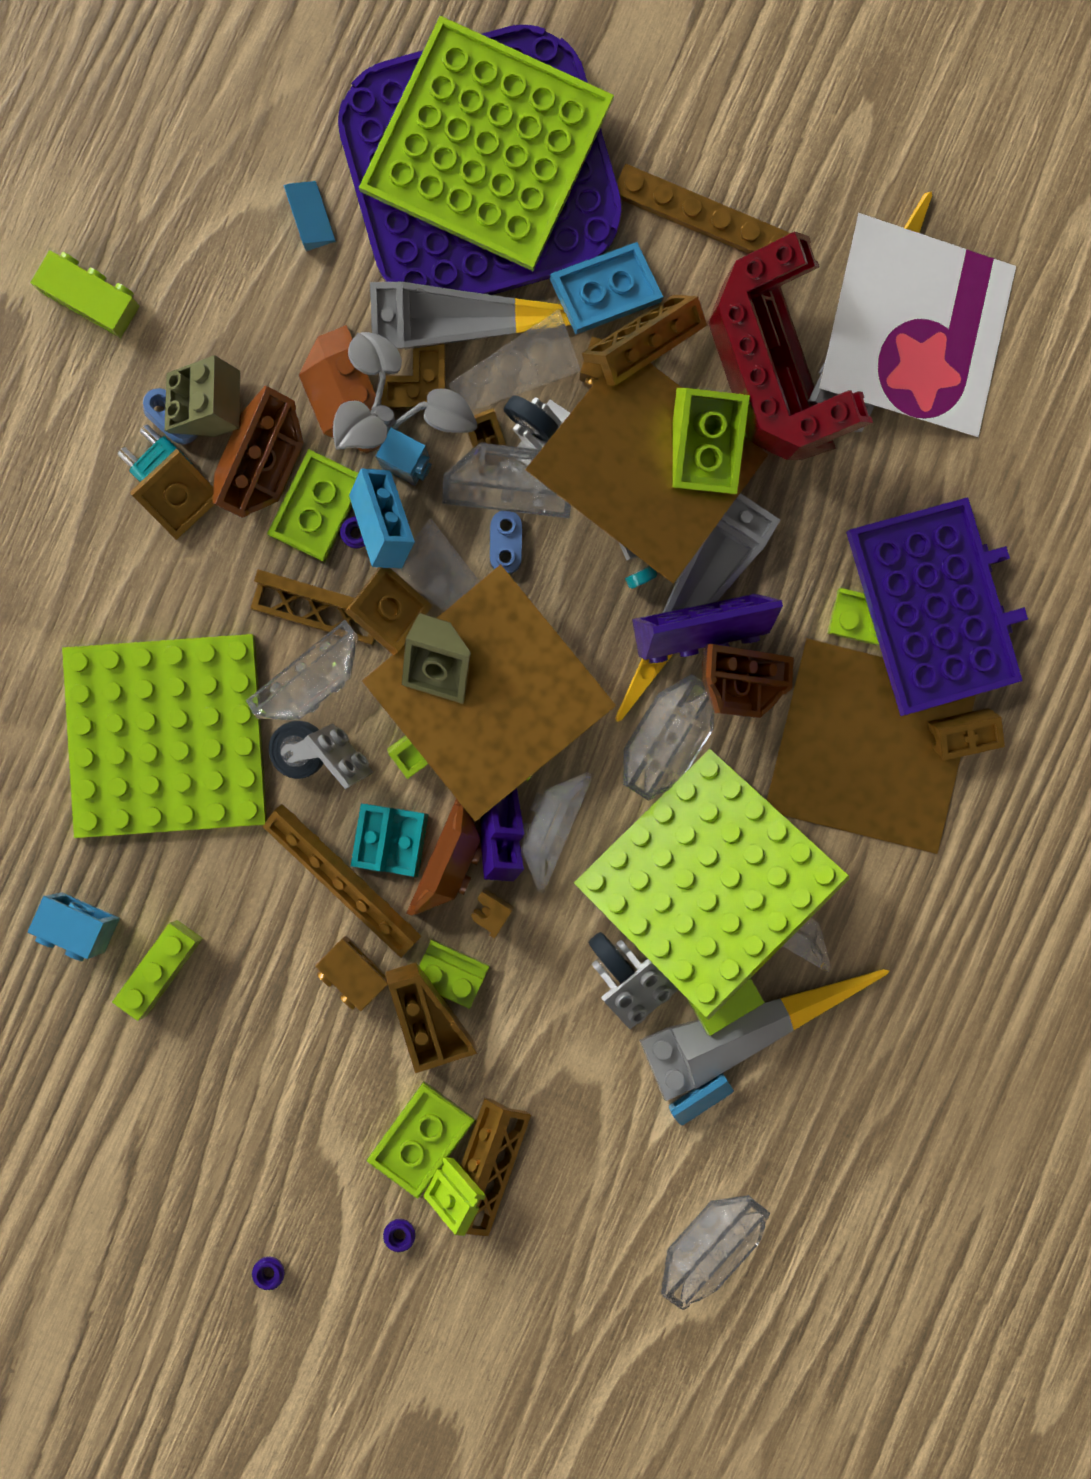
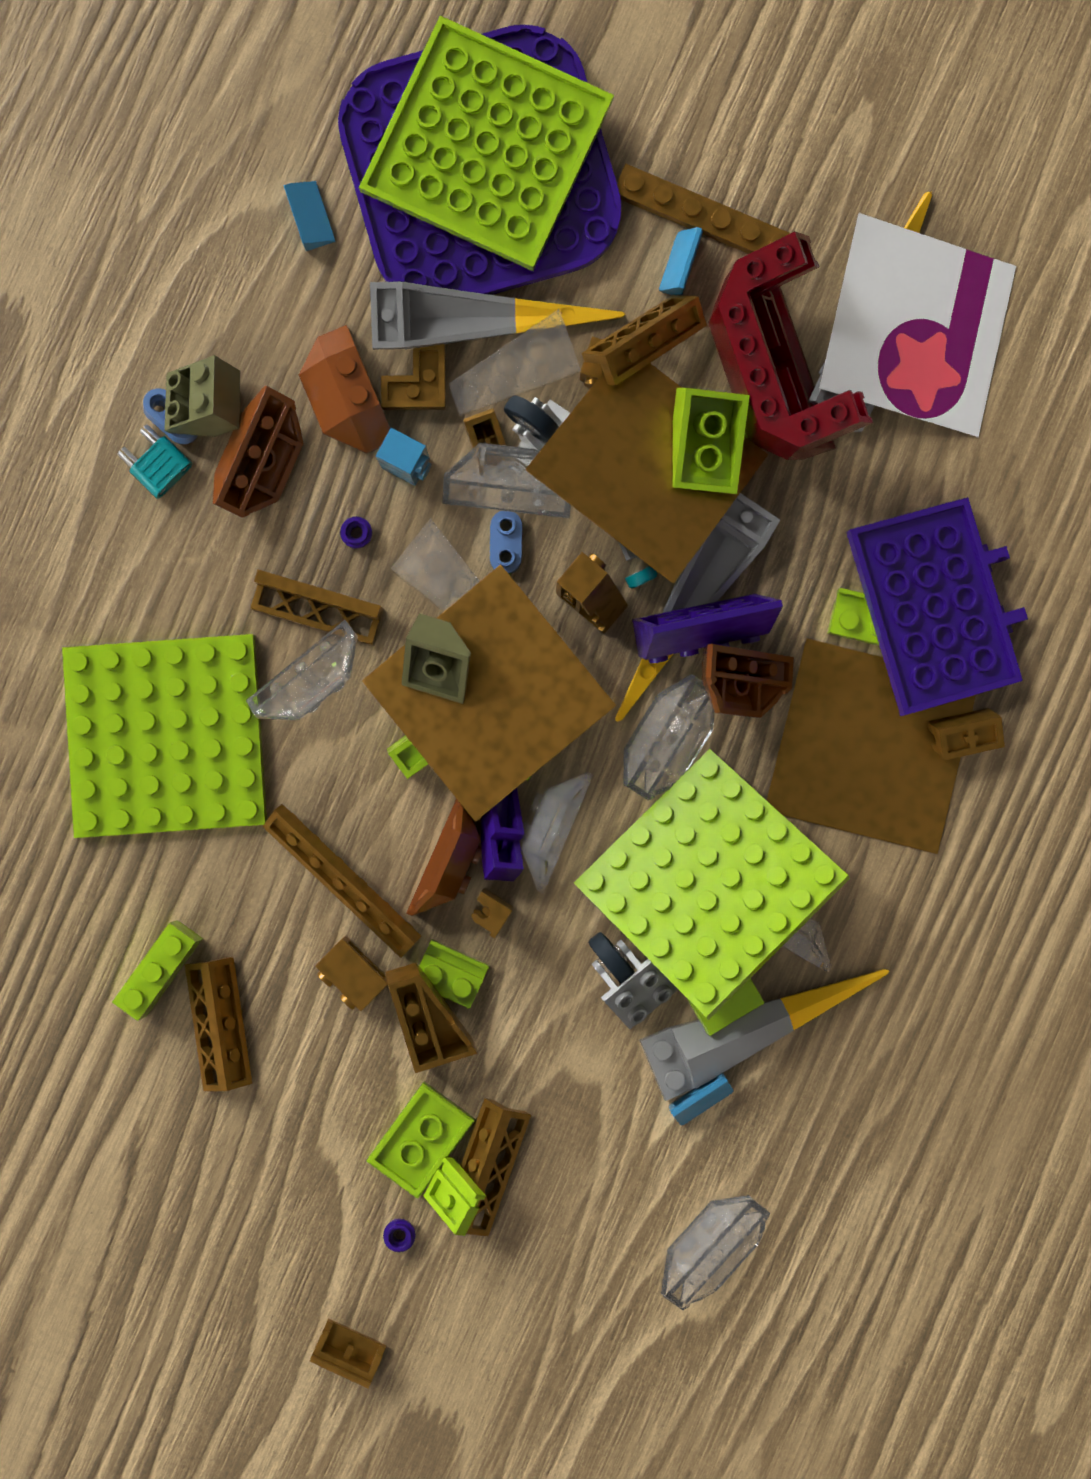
dark azure brick [27,892,120,961] -> none
lime brick [30,250,140,338] -> none
pearl gold plate [130,449,214,540] -> none
dark purple plate [252,1256,285,1290] -> none
lime tile [267,449,359,563] -> none
light grey plate [269,721,373,789] -> none
light grey plant [333,332,477,450] -> none
pearl gold plate [345,567,432,655] -> none
dark azure brick [349,468,415,568] -> none
teal slope [351,803,429,877] -> none
dark azure plate [550,242,663,335] -> none
none -> pearl gold fence [184,957,253,1091]
none -> pearl gold hinge [309,1318,386,1389]
none -> pearl gold wedge [556,552,628,634]
none -> dark azure slope [659,227,703,295]

